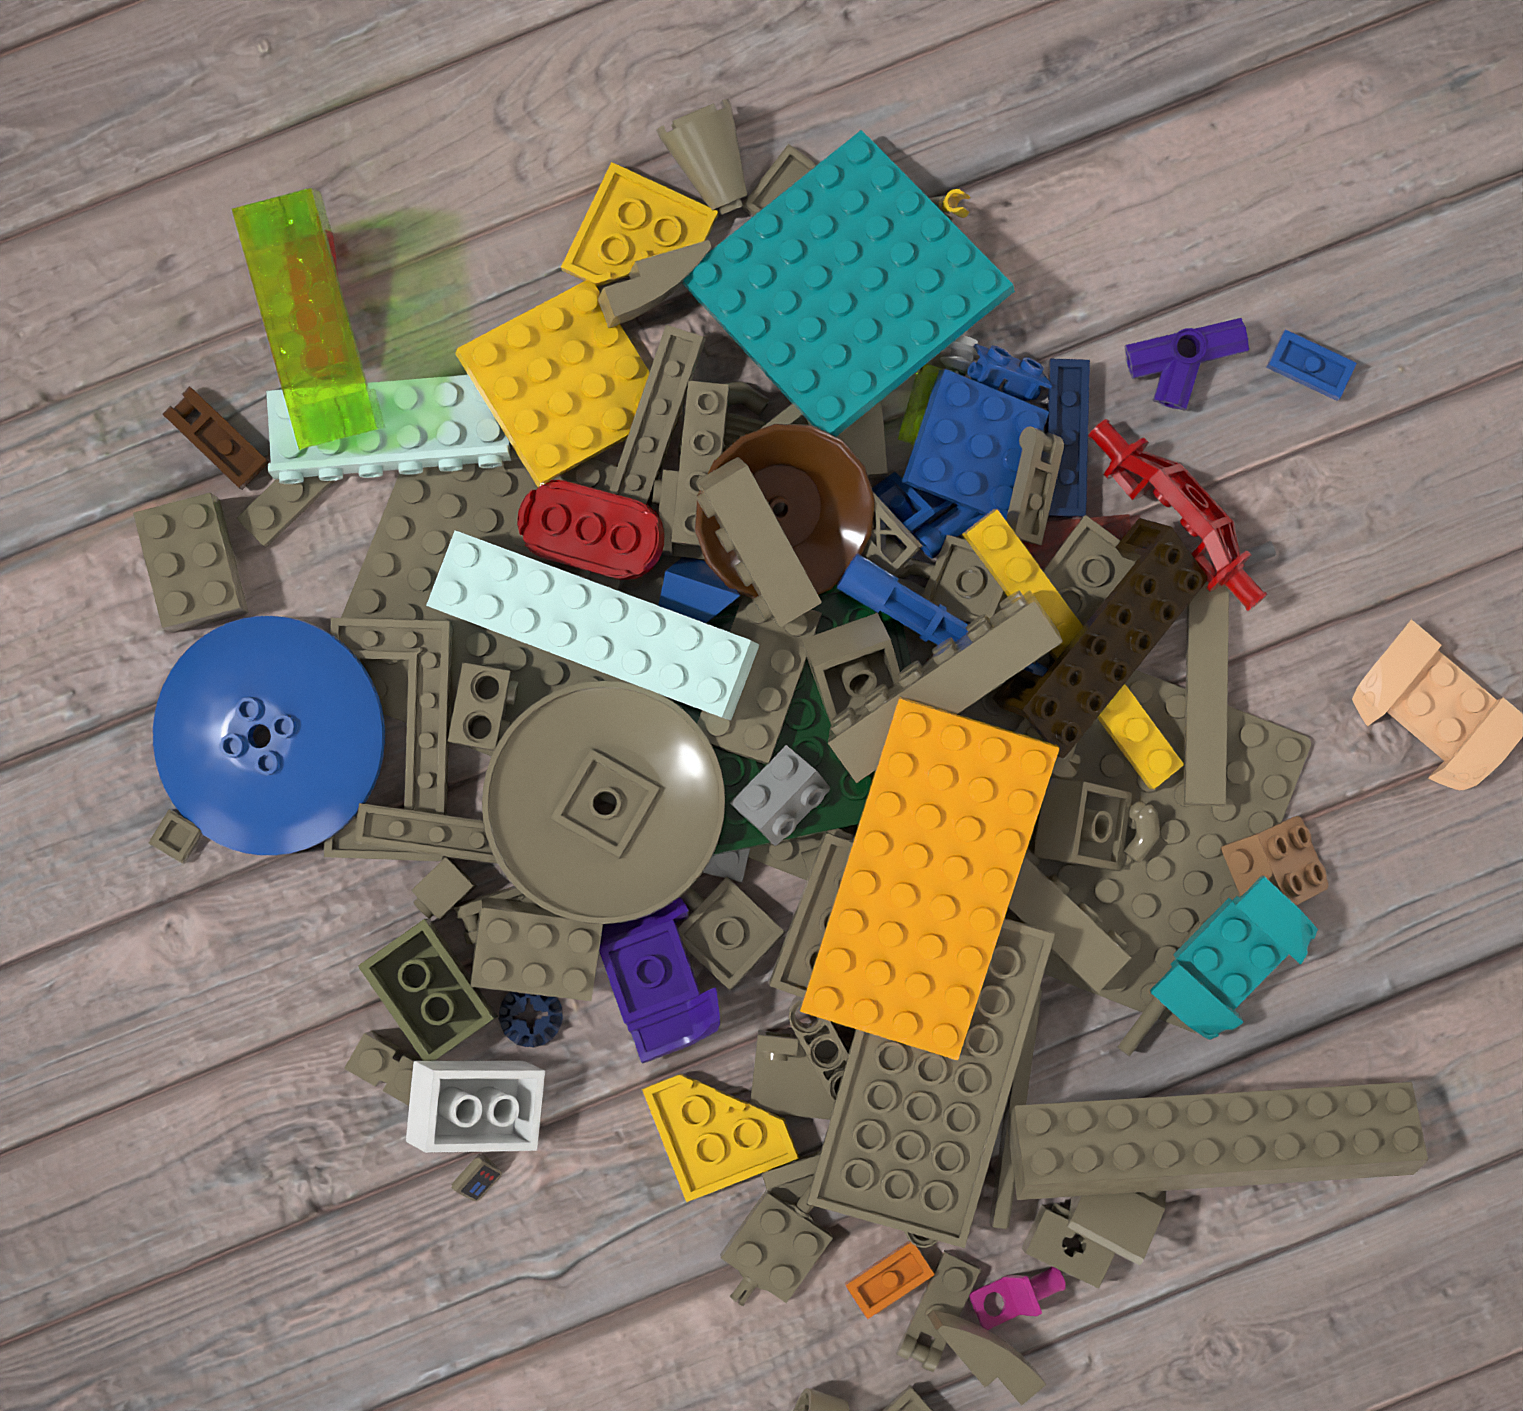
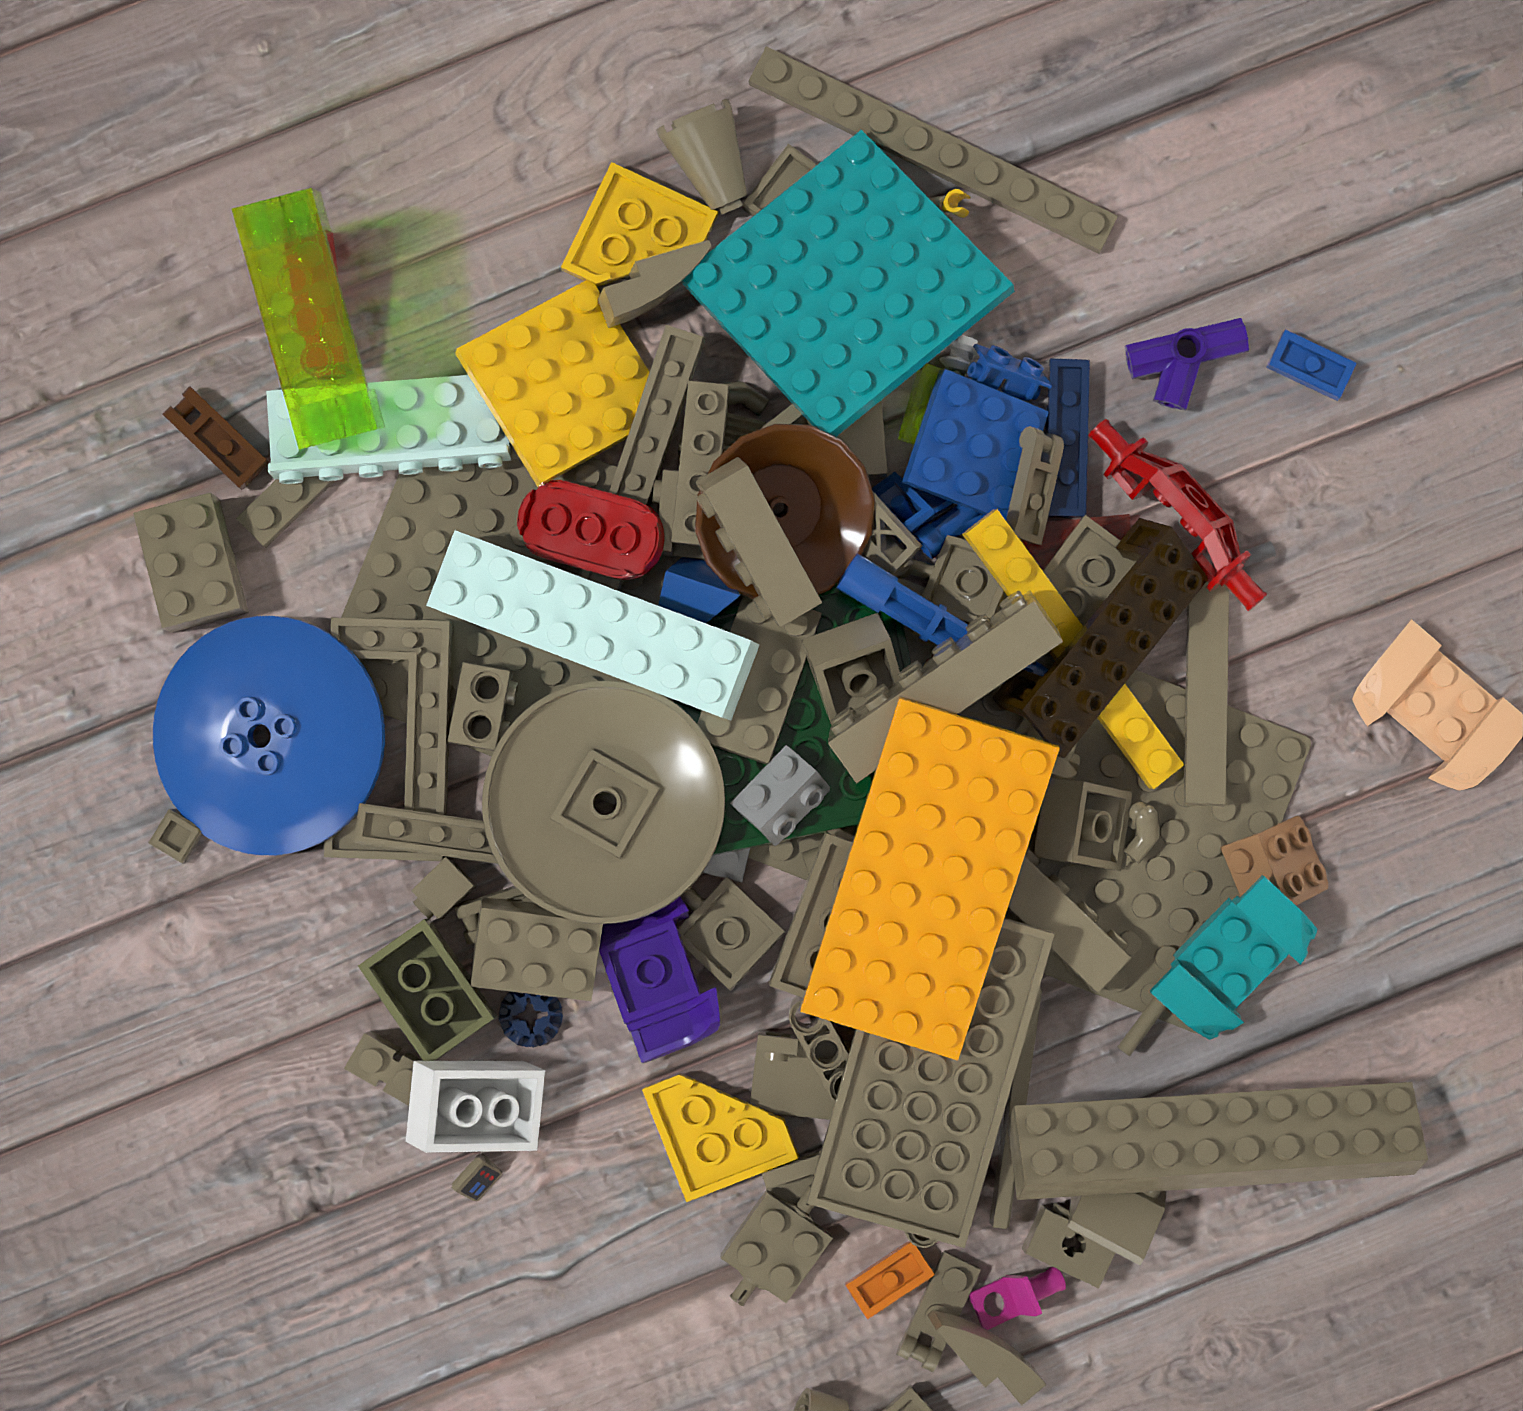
none -> dark tan plate [749,46,1118,254]

